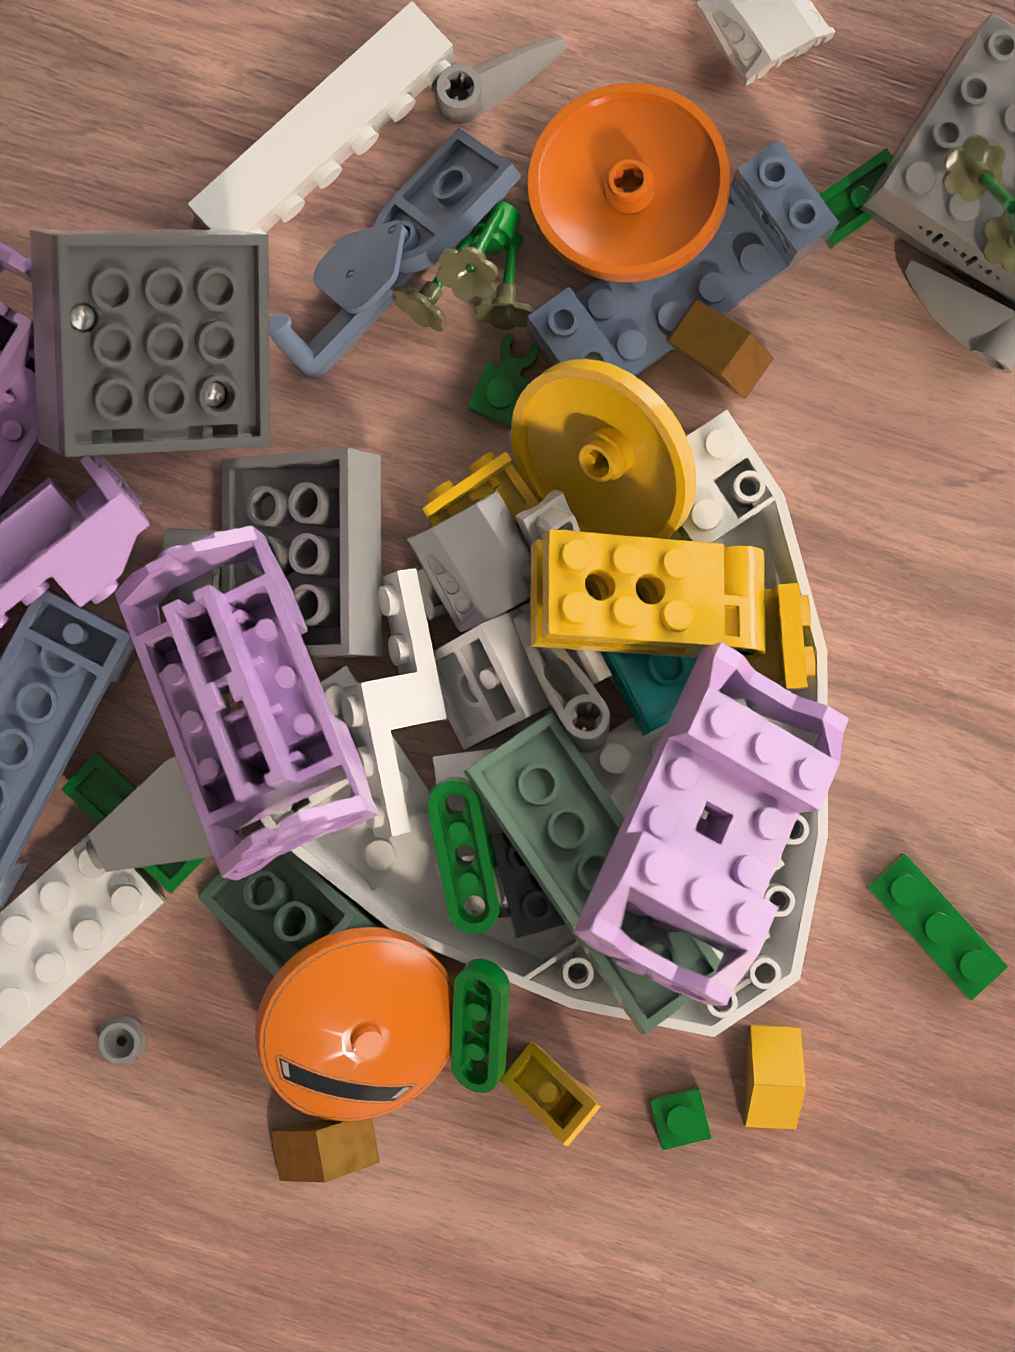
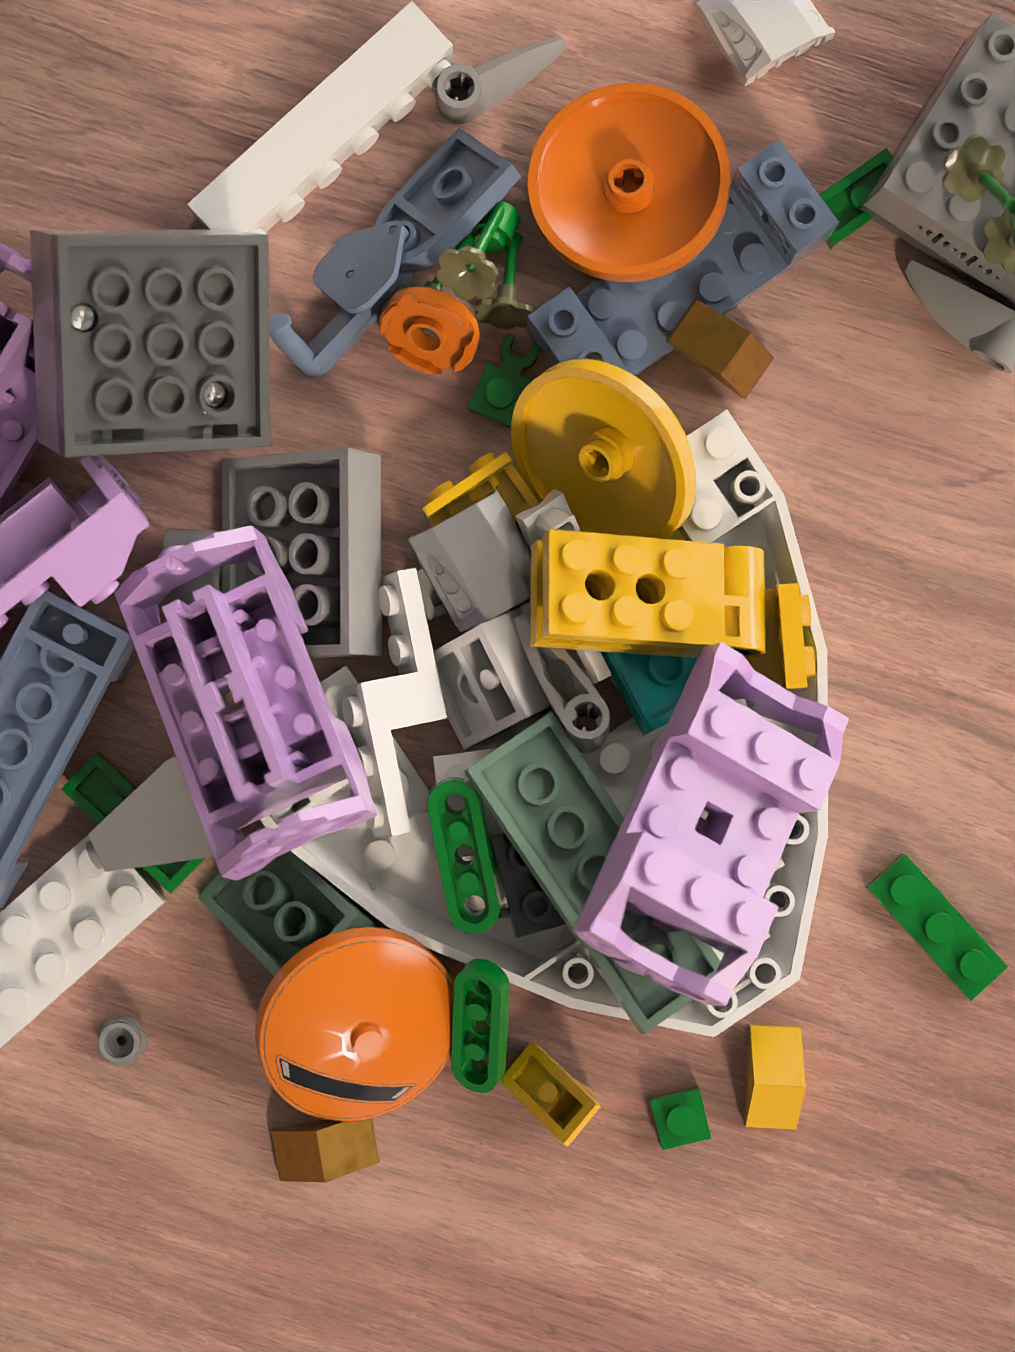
none -> orange tile [378,287,480,375]

